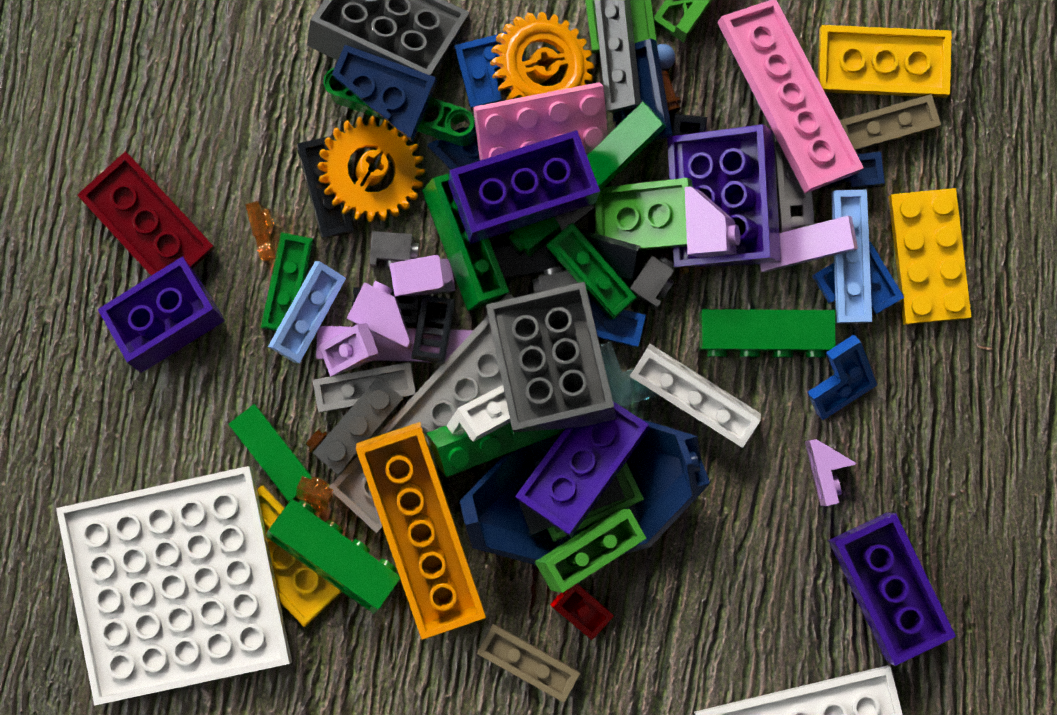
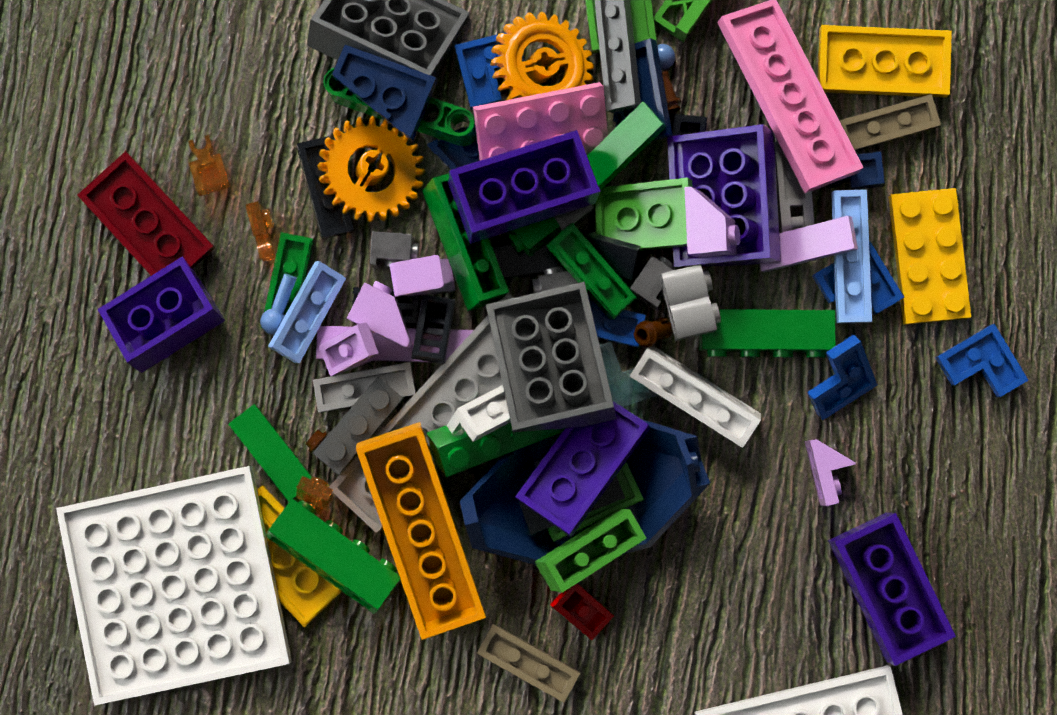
none -> clear orange plate [188,135,231,196]
none -> medium blue bar [260,274,297,335]
none -> reddish brown pin [634,318,673,347]
none -> light grey brick [660,264,721,341]
none -> blue plate [935,324,1029,397]

